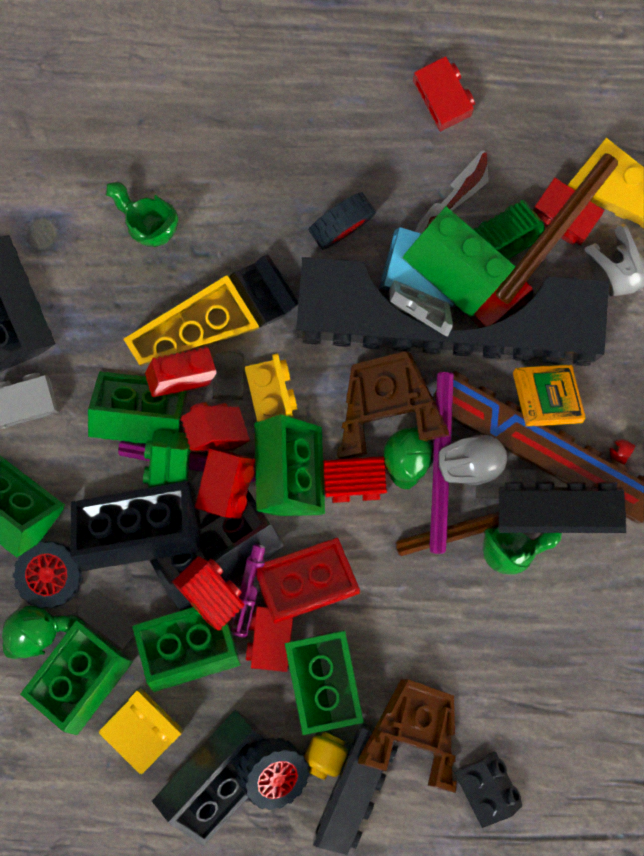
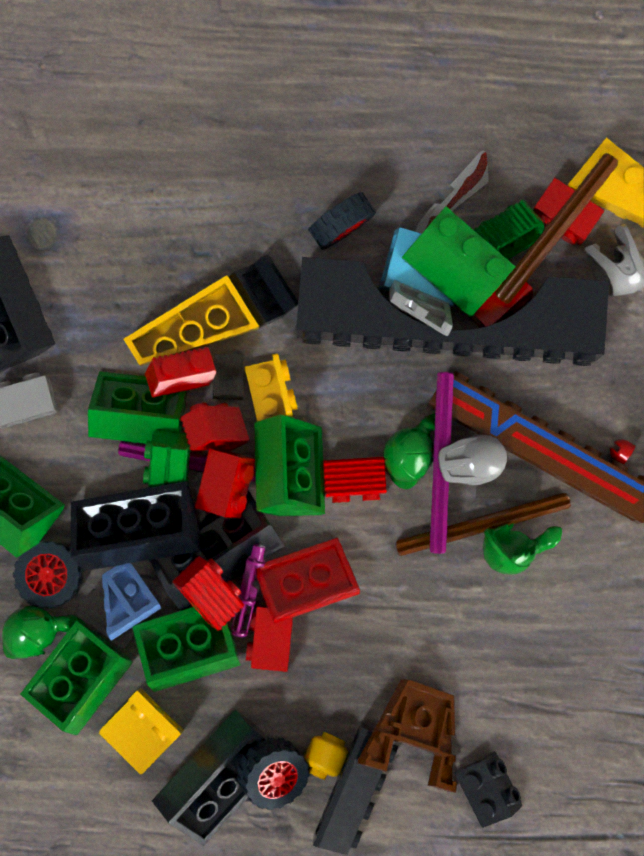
green piece [105,181,178,247] -> none
green slope [285,630,364,735] -> none
reddish brown wing [337,351,450,459] -> none
red brick [413,56,475,132] -> none
black slope [499,482,626,533] -> none
light orange tile [513,365,586,427] -> none
none -> medium blue wing [102,563,161,640]

